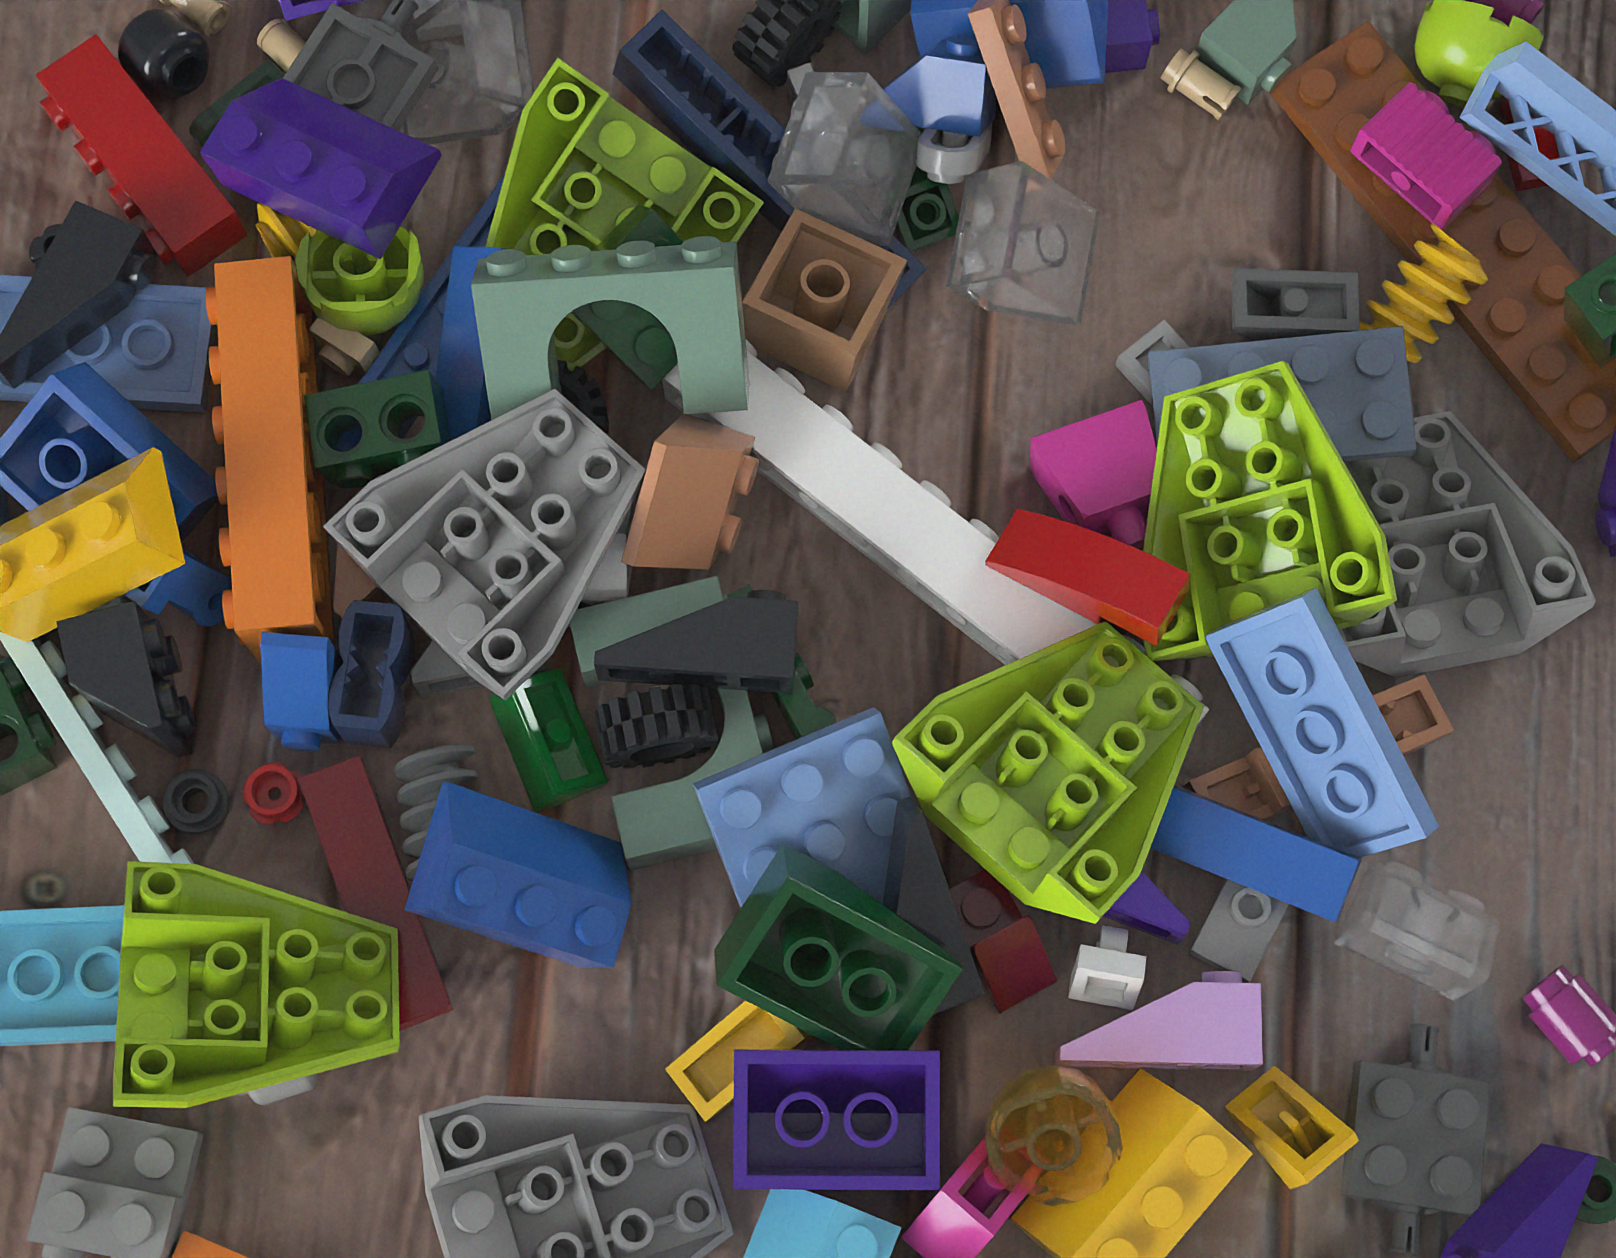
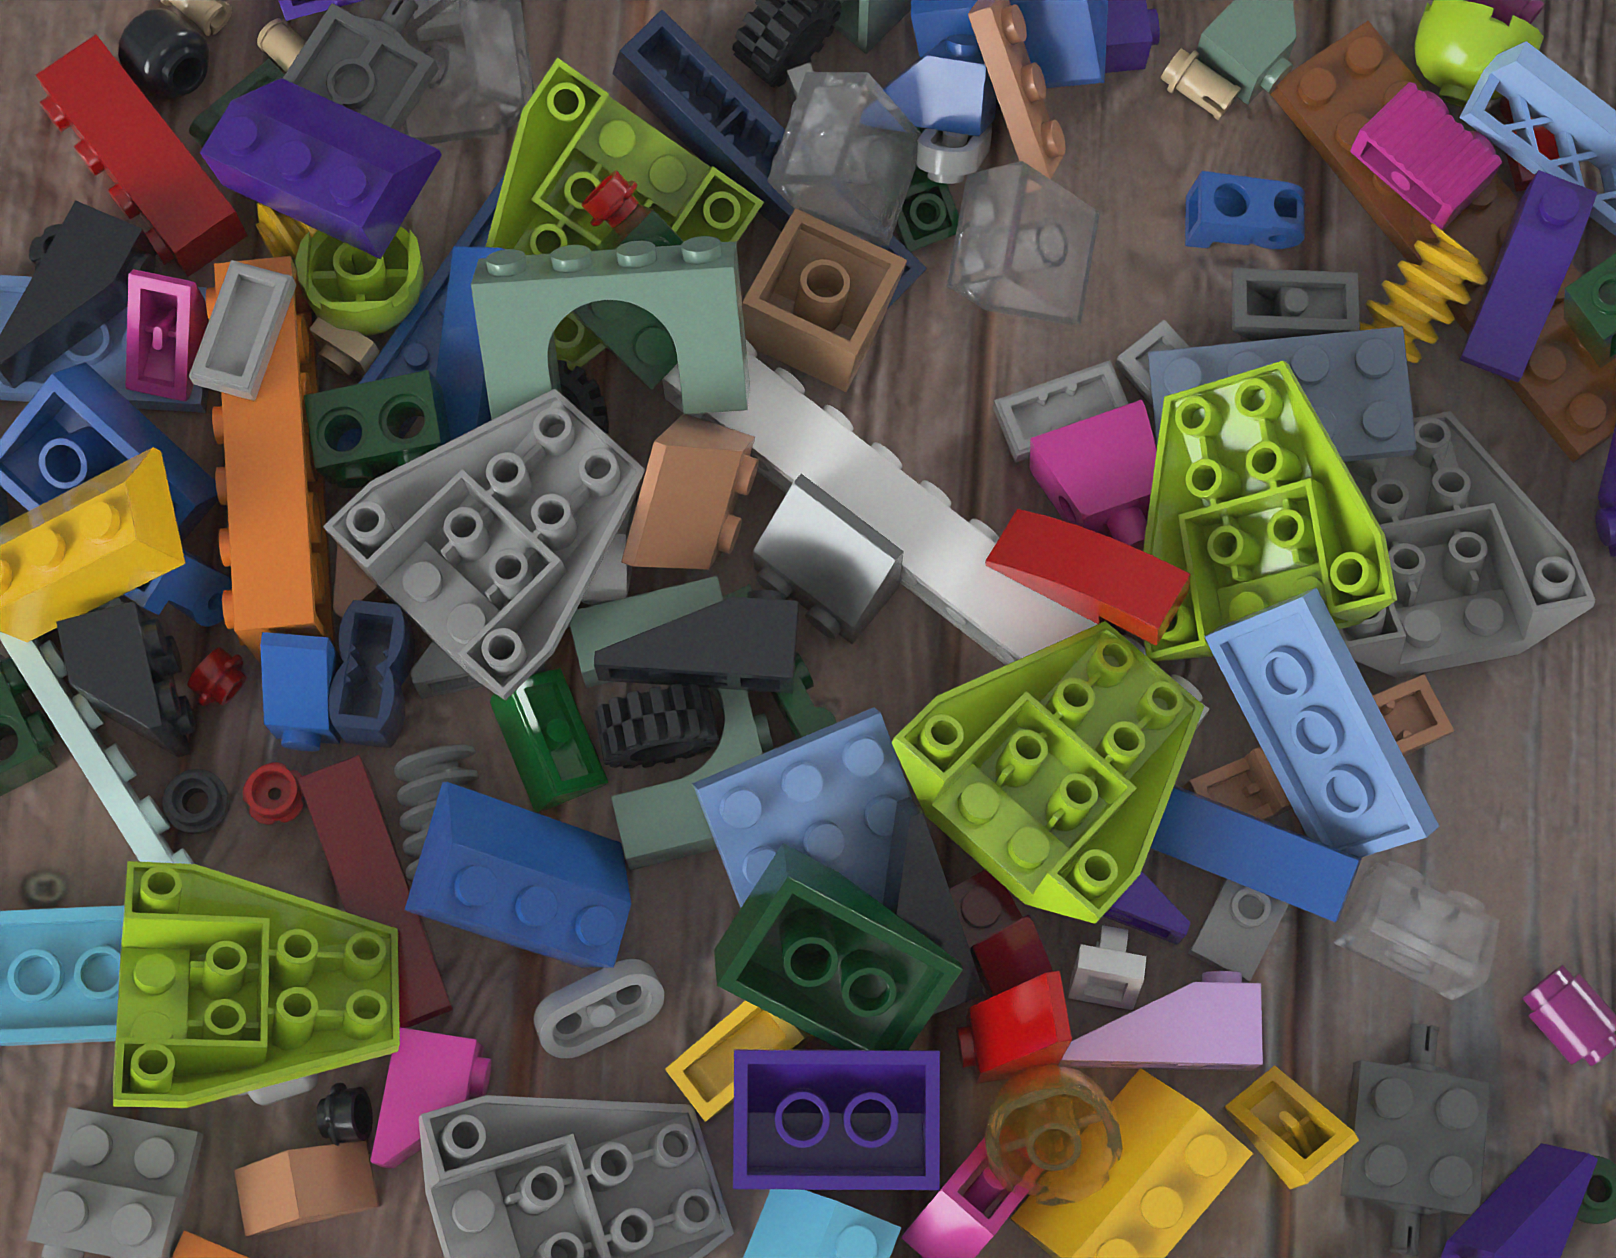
none -> dark pink slope [125,269,209,402]
none -> red plate [187,647,247,707]
none -> light grey tile [189,260,296,401]
none -> nougat slope [234,1140,380,1237]
none -> black plate [316,1082,373,1146]
none -> dark pink slope [370,1027,491,1169]
none -> light grey plate [533,959,664,1058]
none -> red plate [581,170,639,228]
none -> dark grey slope [753,473,904,644]
none -> red slope [956,971,1072,1084]
none -> light grey plate [993,360,1128,463]
none -> blue leg [1185,171,1305,249]
none -> dark purple slope [1459,170,1598,382]

